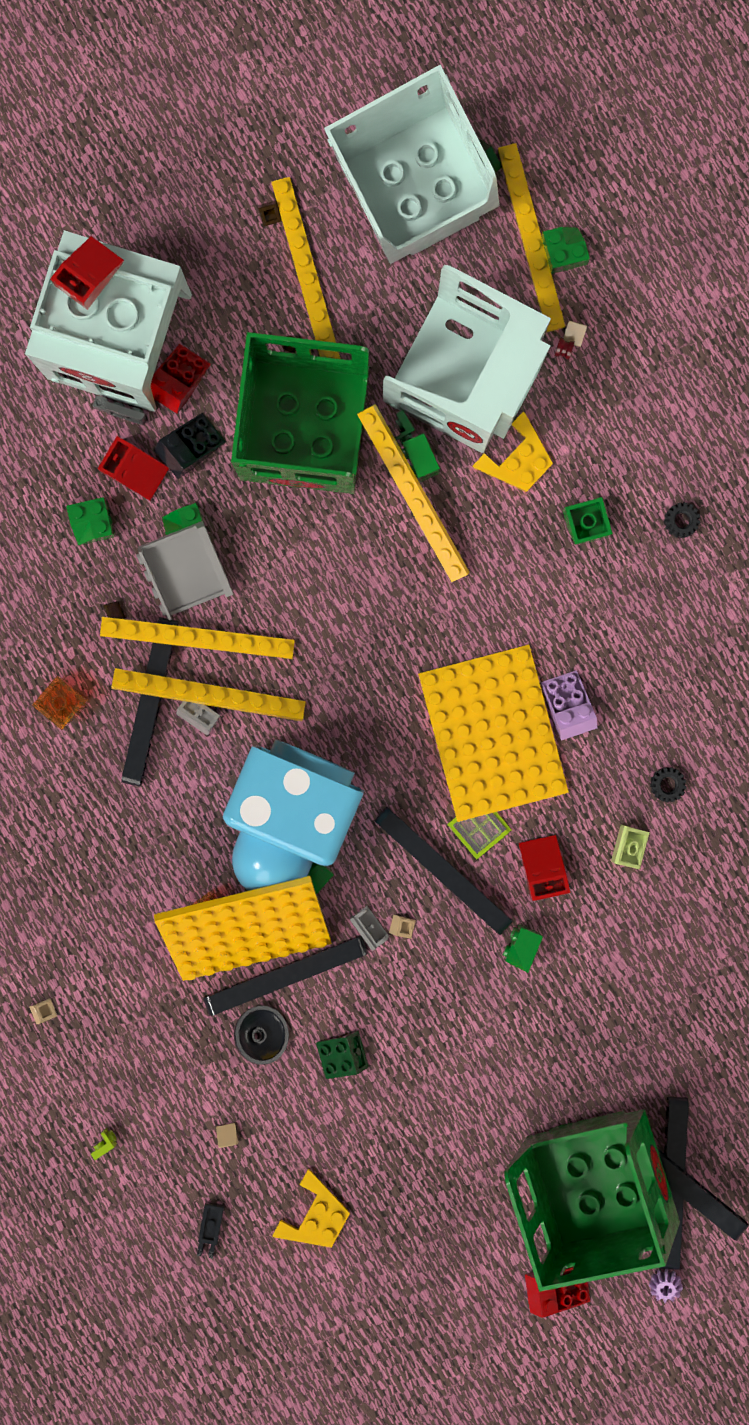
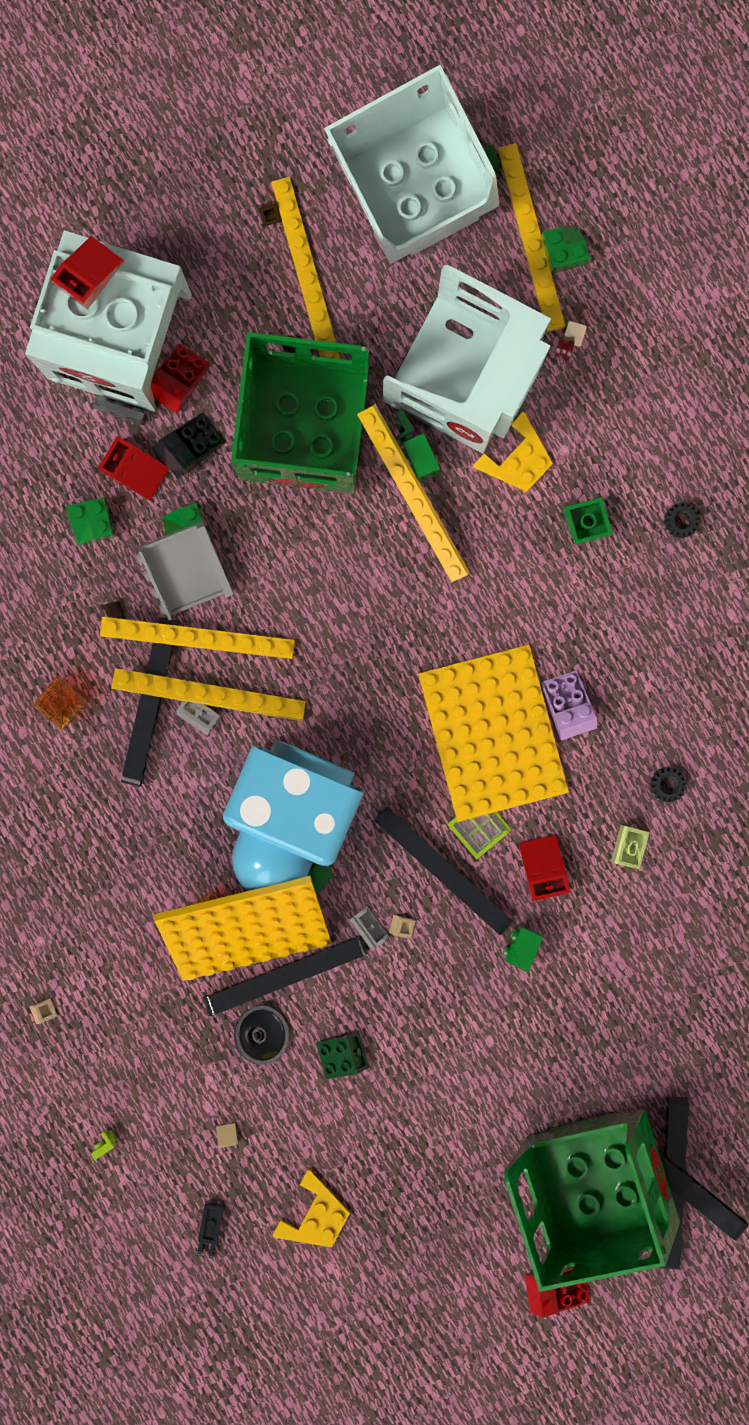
lavender gear [649,1269,683,1303] -> none

